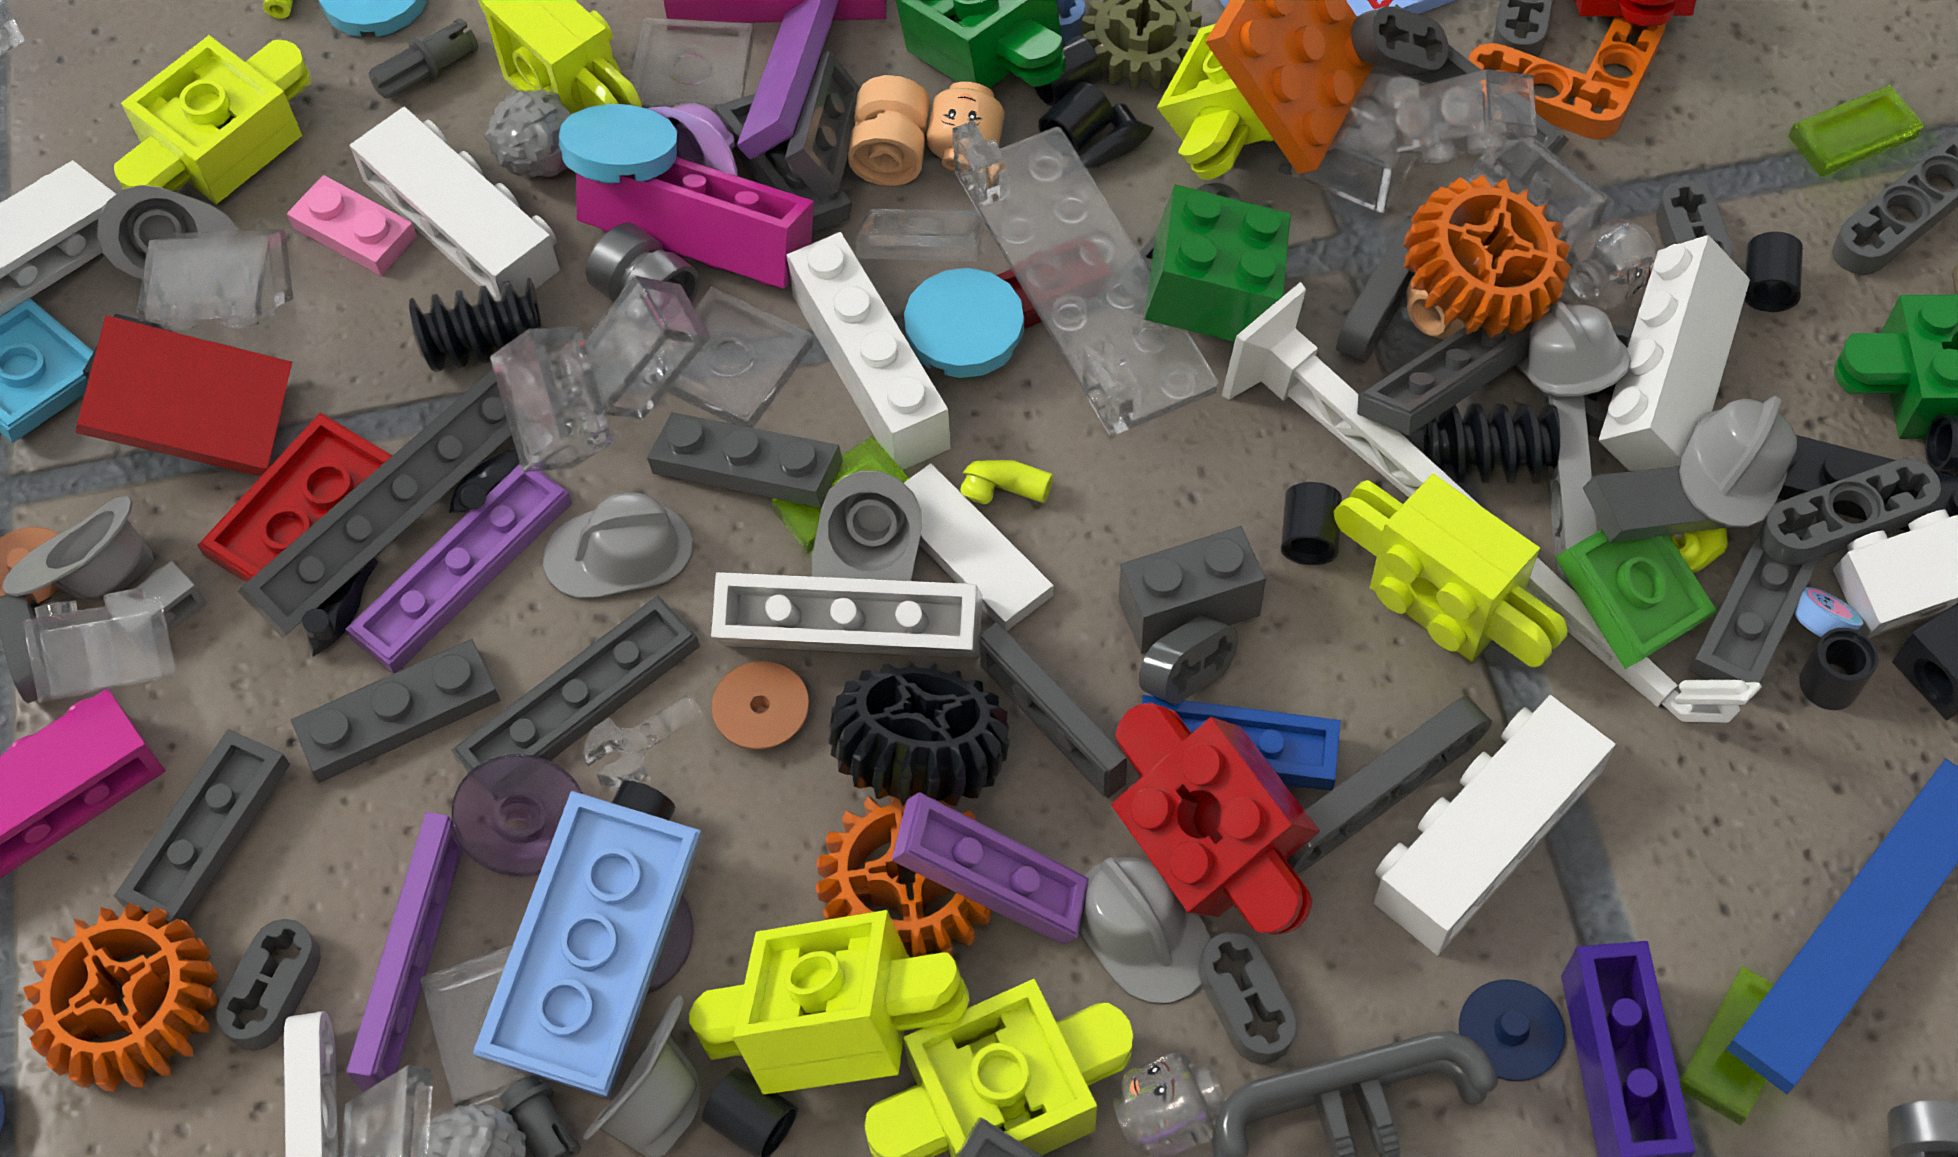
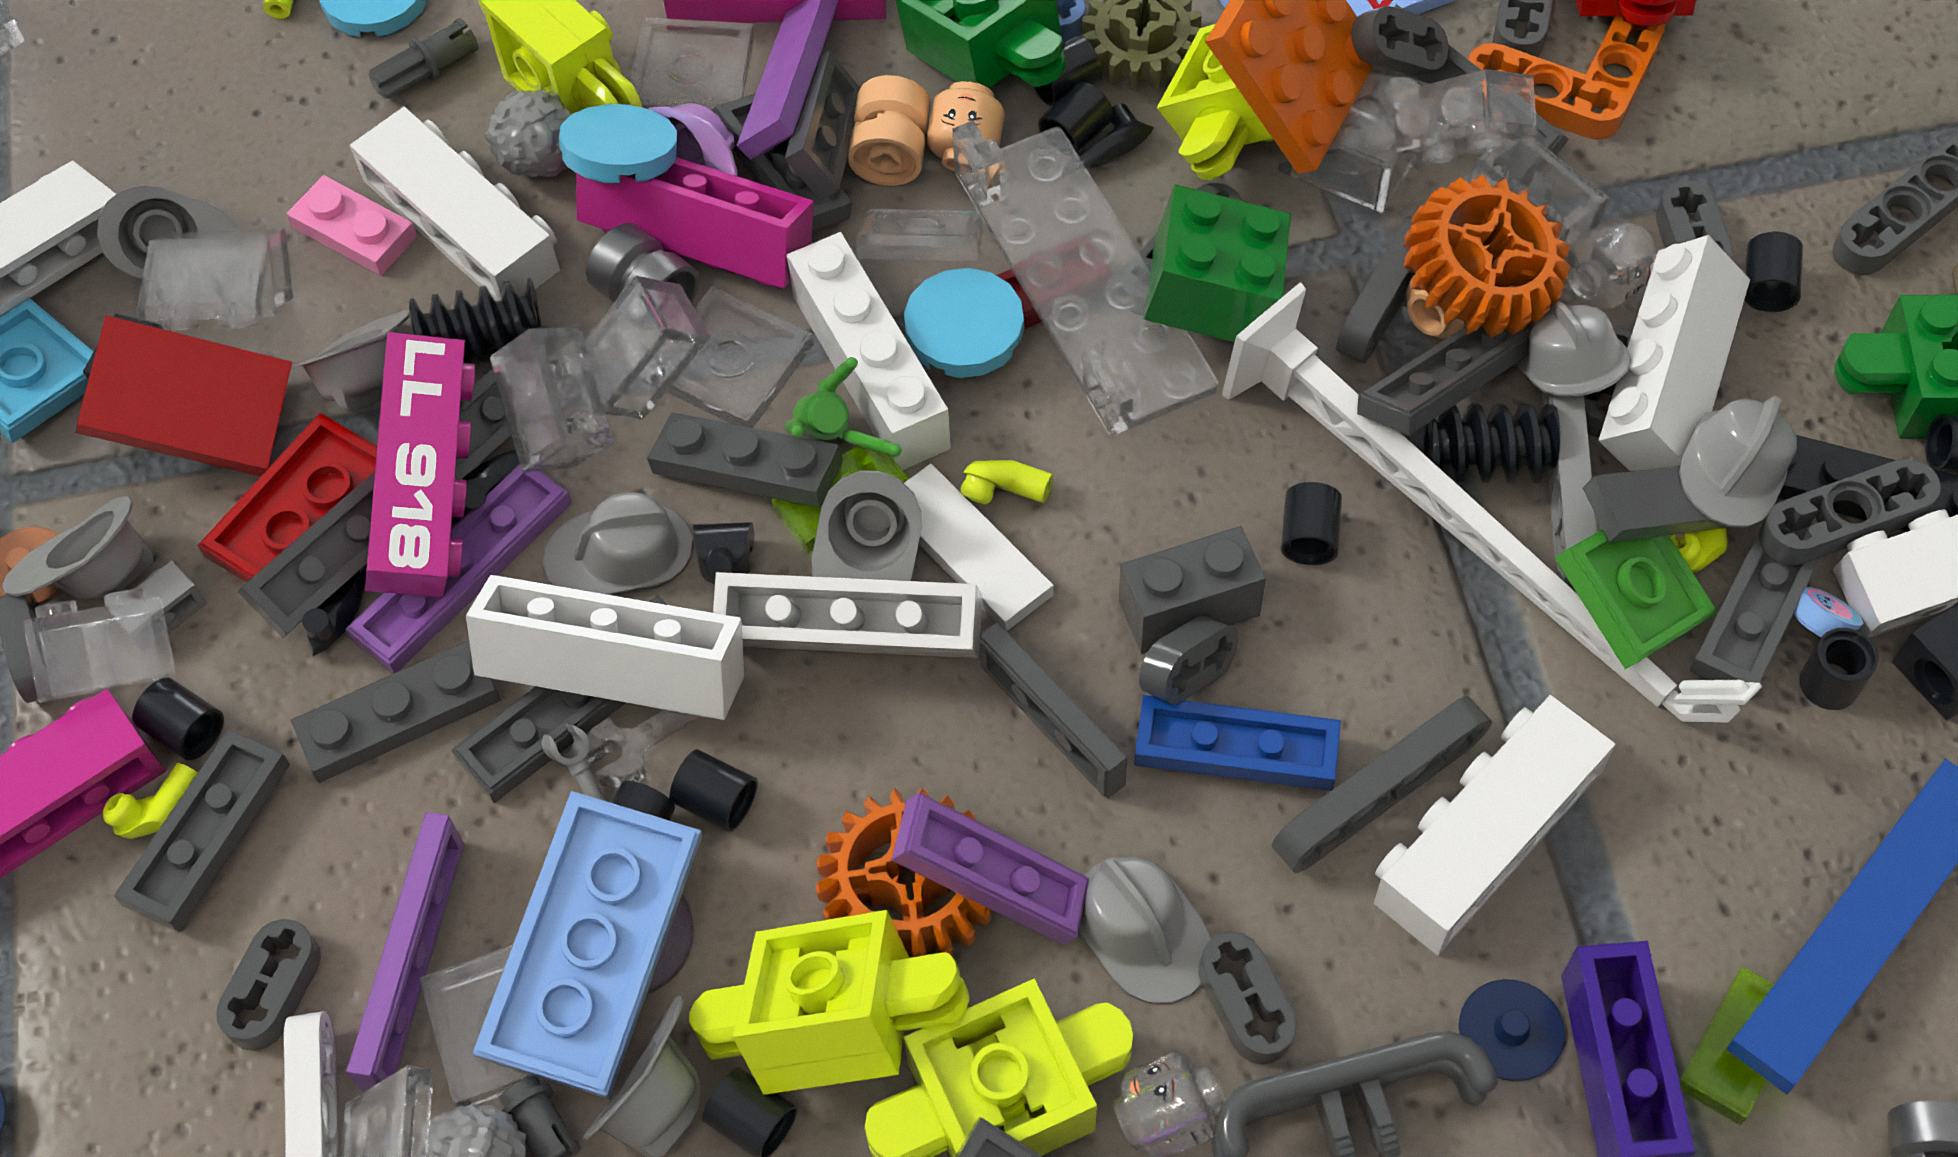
orange gear [21,902,219,1093] -> none
neon yellow brick [114,35,312,205] -> none
clear purple dish [451,754,583,877] -> none
nougat piece [711,661,809,750] -> none
black gear [829,661,1010,807] -> none
red brick [1110,703,1320,935] -> none
neon yellow brick [1334,473,1568,667] -> none
clear neon green tile [1788,85,1923,177] -> none
none -> neon yellow arm [102,763,198,839]
none -> black beam [132,677,224,761]
none -> light grey piece [292,311,410,412]
none -> dark pink brick [365,332,475,597]
none -> white brick [466,575,744,720]
none -> light grey hand [542,723,607,801]
none -> black beam [669,749,758,832]
none -> black piece [693,522,755,584]
none -> bright green plant [785,357,902,457]

